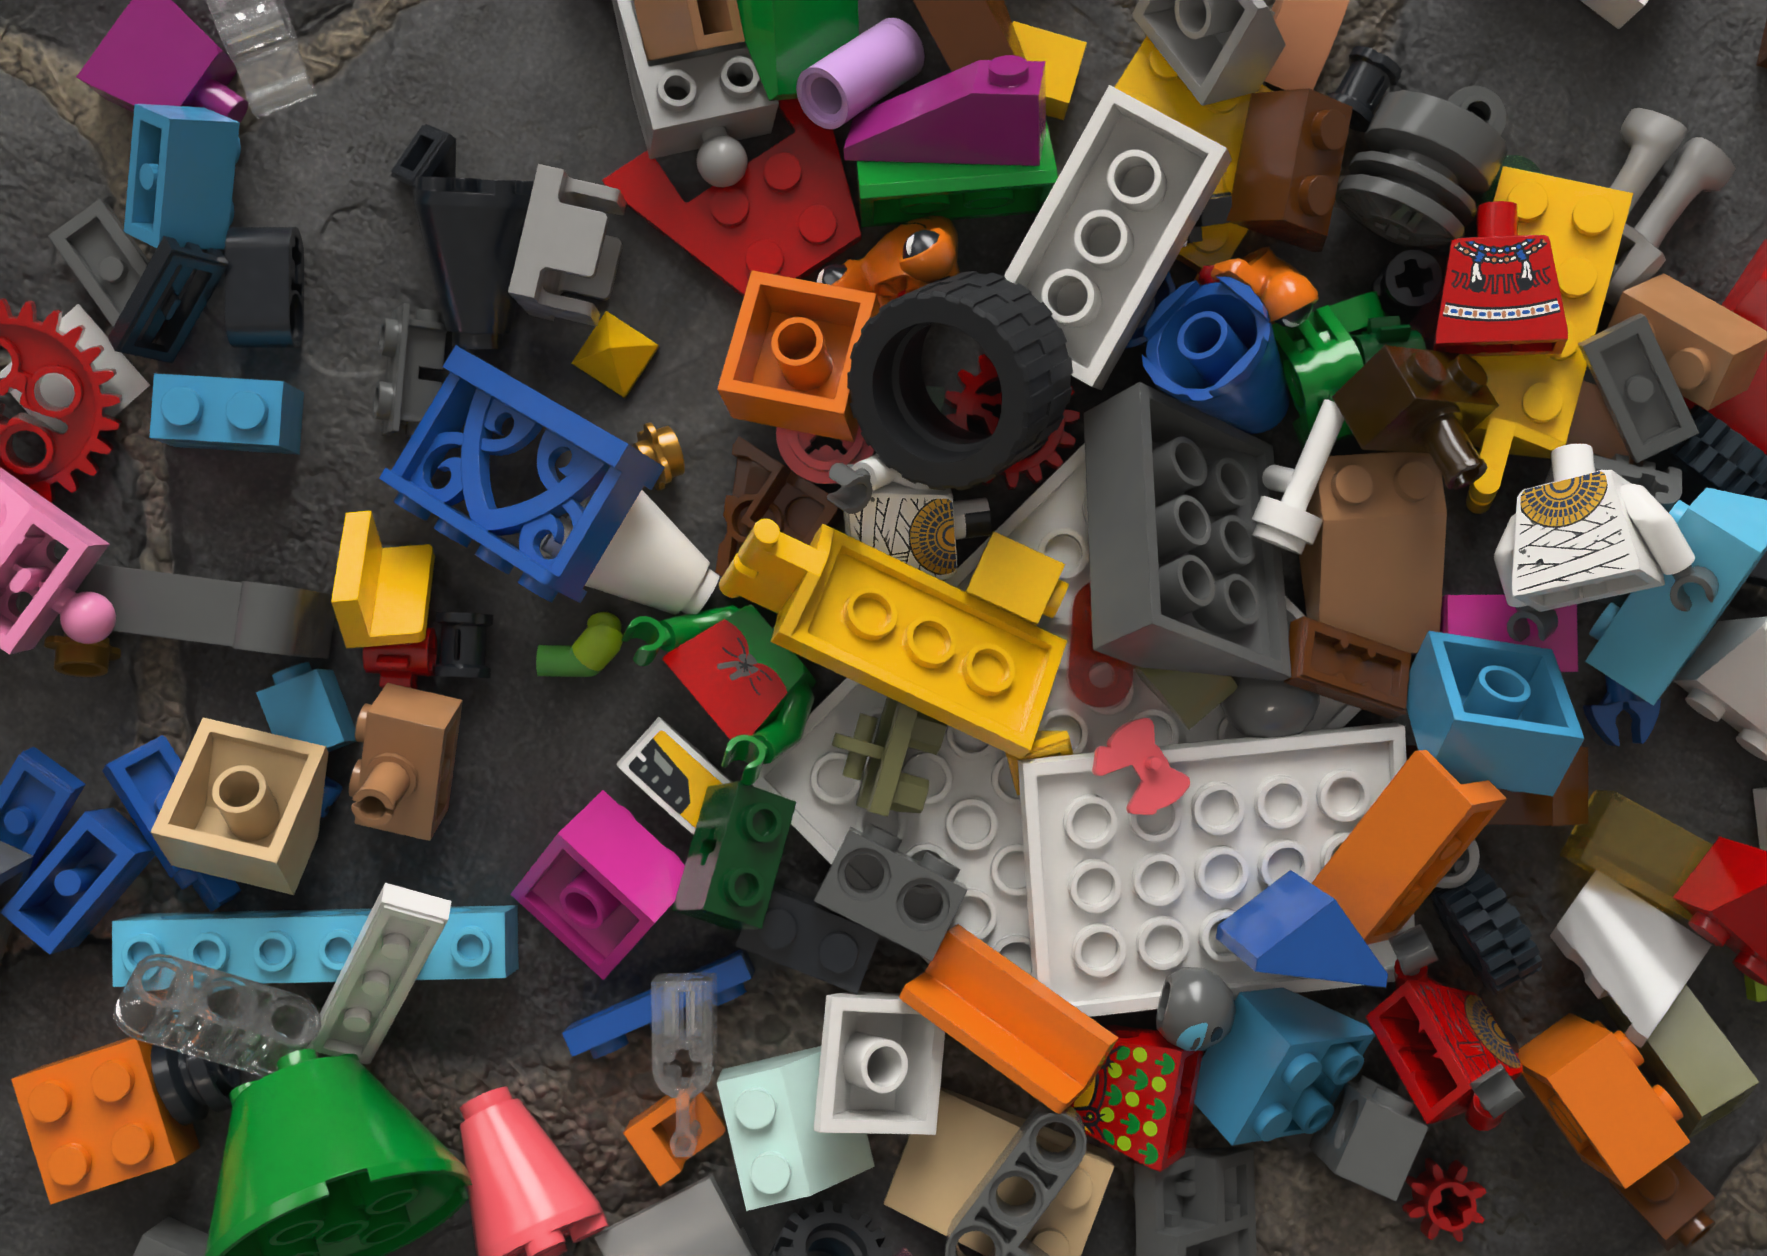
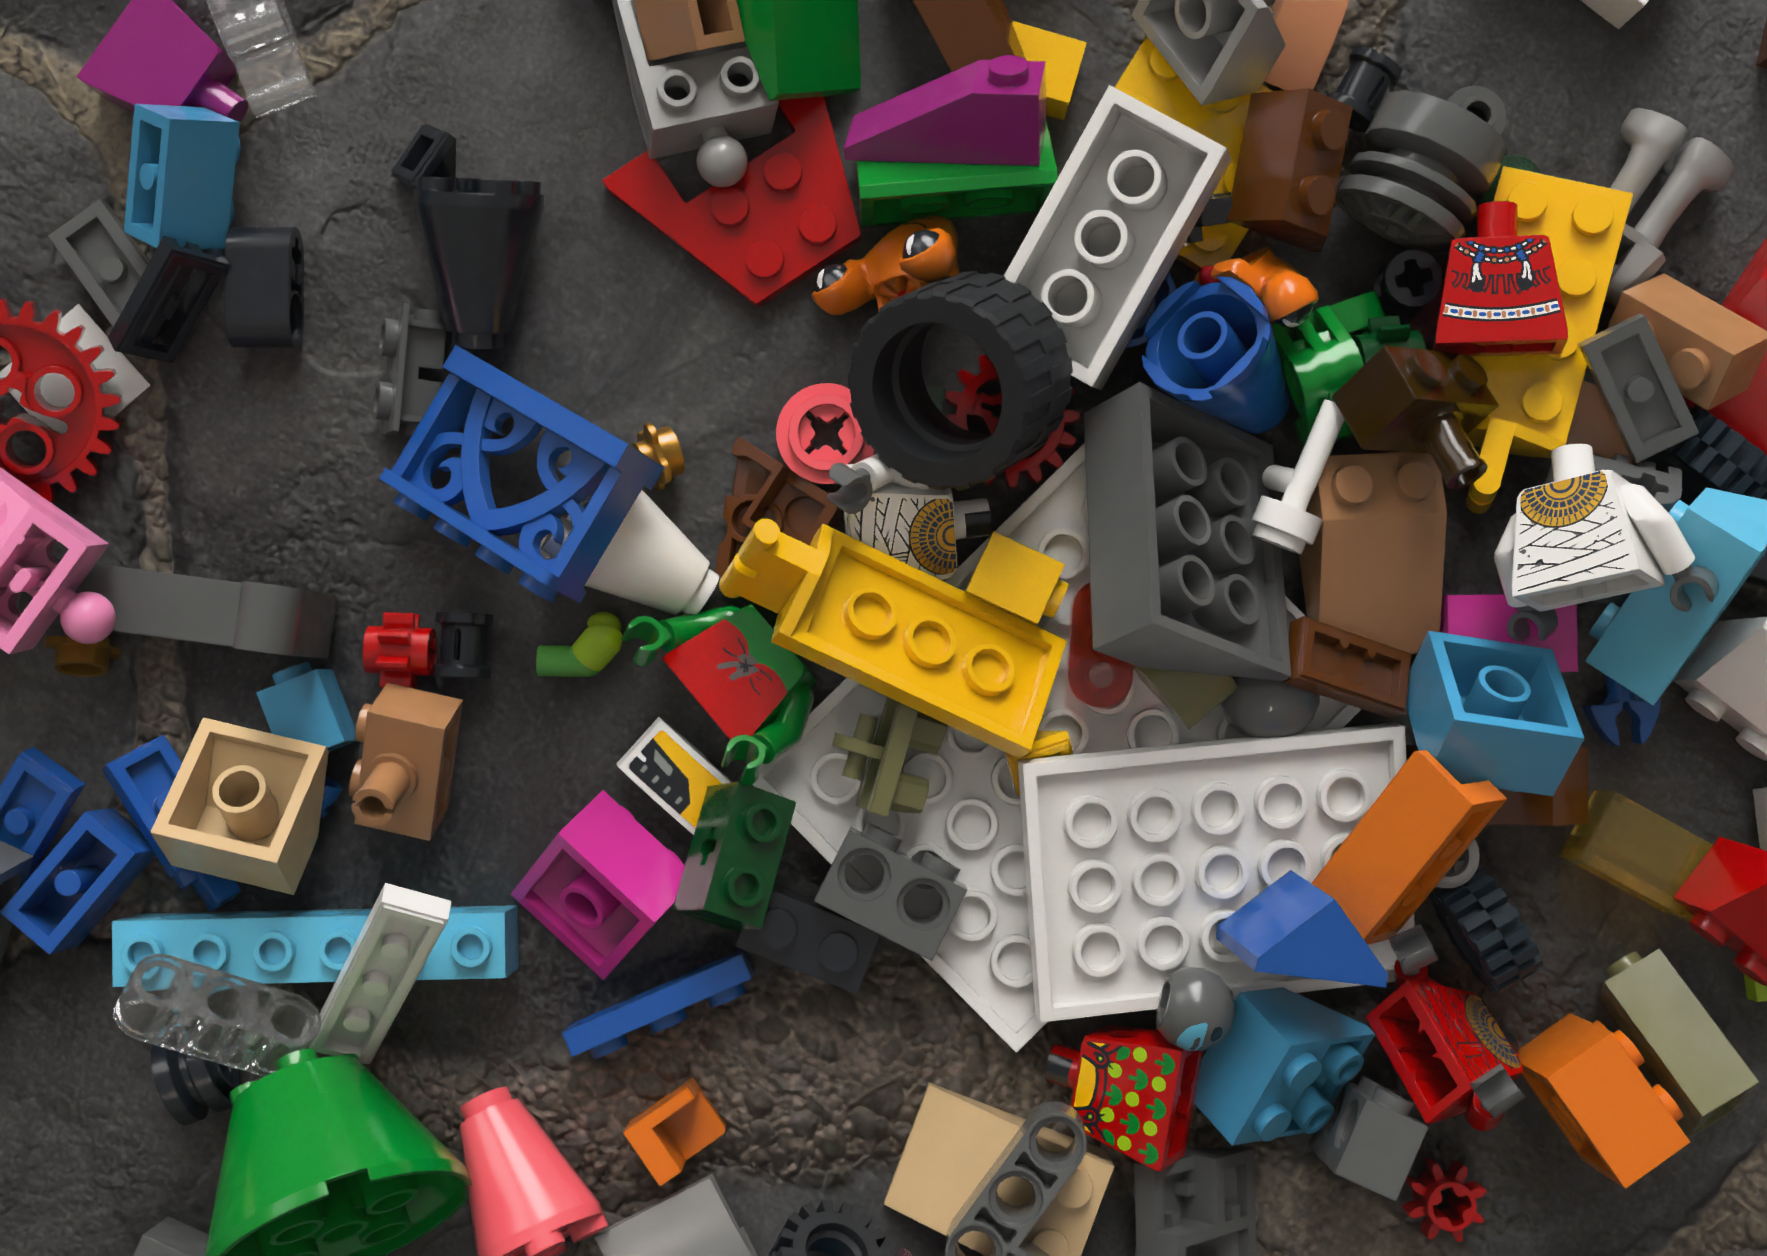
orange brick [11,1027,200,1205] -> none
dark azure brick [149,373,304,455] -> none
yellow panel [331,511,435,649] -> none
light grey panel [508,164,627,326] -> none
yellow slope [572,311,660,398] -> none
clear piece [651,973,717,1157] -> none
orange brick [717,271,881,442] -> none
light aqua slope [717,1046,875,1211] -> none
lavender pin [796,18,925,129] -> none
white slope [814,991,945,1135] -> none
orange panel [899,924,1118,1114] -> none
coral piece [1092,718,1190,815] -> none
light grey slope [1550,870,1712,1048] -> none
reddish brown bracket [1609,1155,1716,1251] -> none

